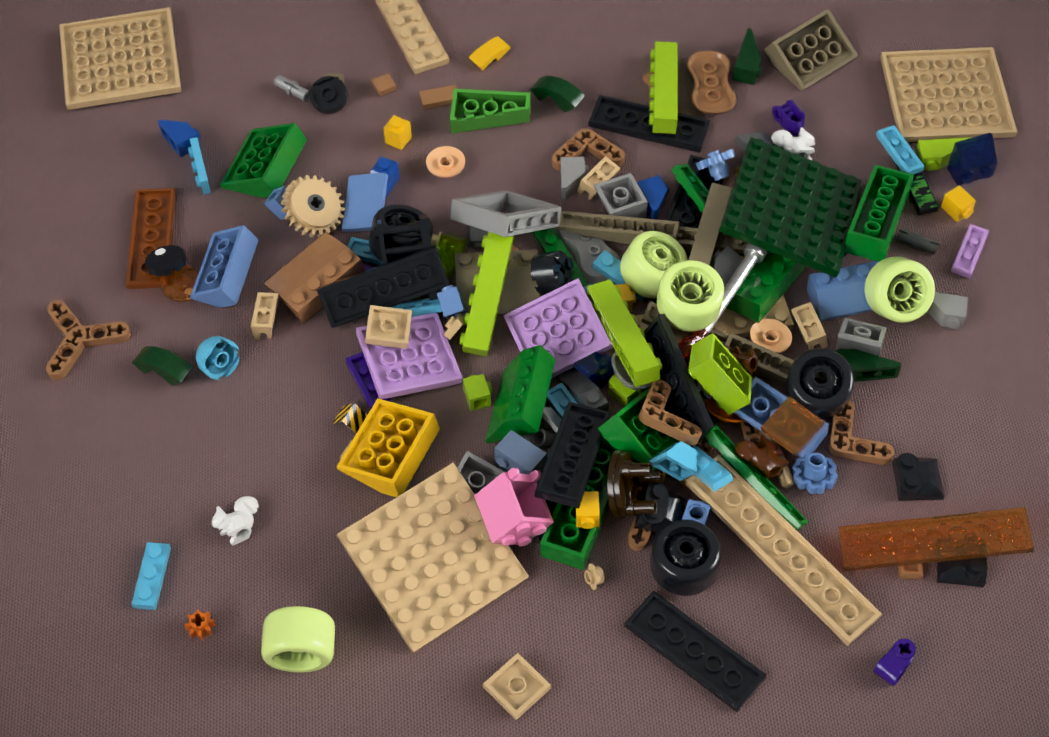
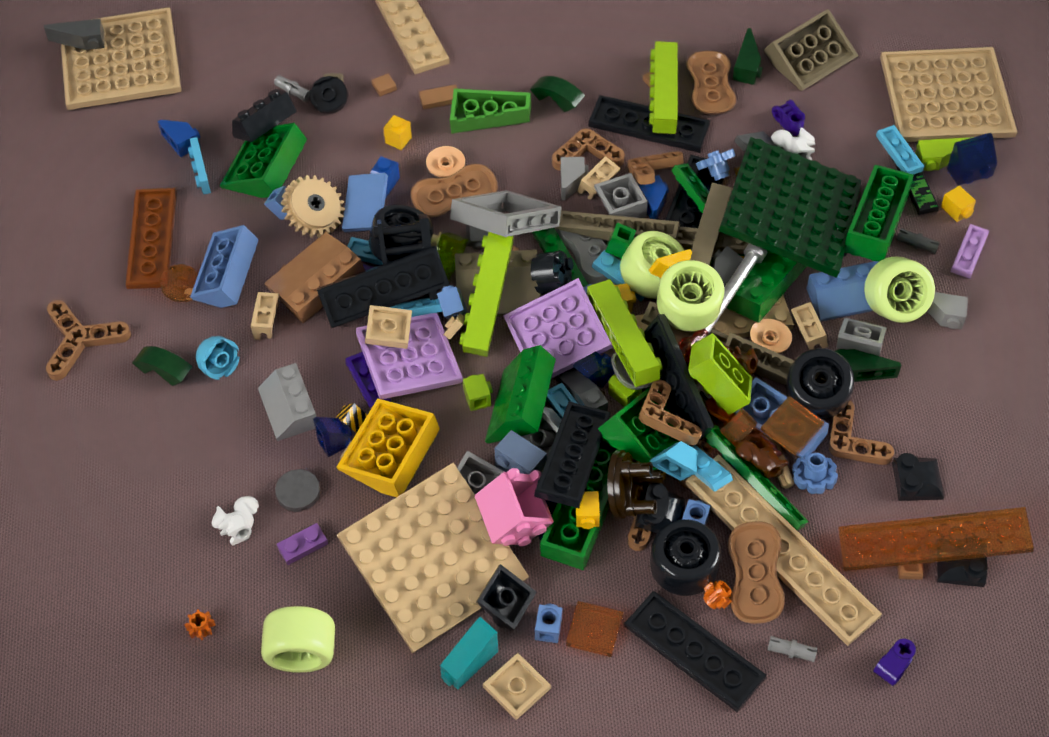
medium azure plate [132,542,171,610] -> none
black tile [145,245,187,276] -> none
yellow slope [469,36,511,71] -> none
tan plate [584,563,605,590] -> none
none -> dark grey slope [44,19,105,50]
none -> black slope [232,89,297,142]
none -> light grey slope [258,363,319,441]
none -> flat silver tile [275,469,320,512]
none -> medium lavender plate [277,523,328,565]
none -> clear blue slope [313,417,352,457]
none -> medium nougat plate [411,164,498,217]
none -> teal slope [440,617,498,690]
none -> black slope [476,564,537,631]
none -> medium blue brick [535,604,563,643]
none -> clear orange tile [566,601,623,657]
none -> green brick [605,223,636,259]
none -> medium nougat beam [627,151,684,185]
none -> yellow slope [649,249,692,278]
none -> orange gear [703,581,732,609]
none -> clear orange brick [720,408,757,446]
none -> medium nougat plate [728,521,785,624]
none -> light grey pin [767,636,818,662]

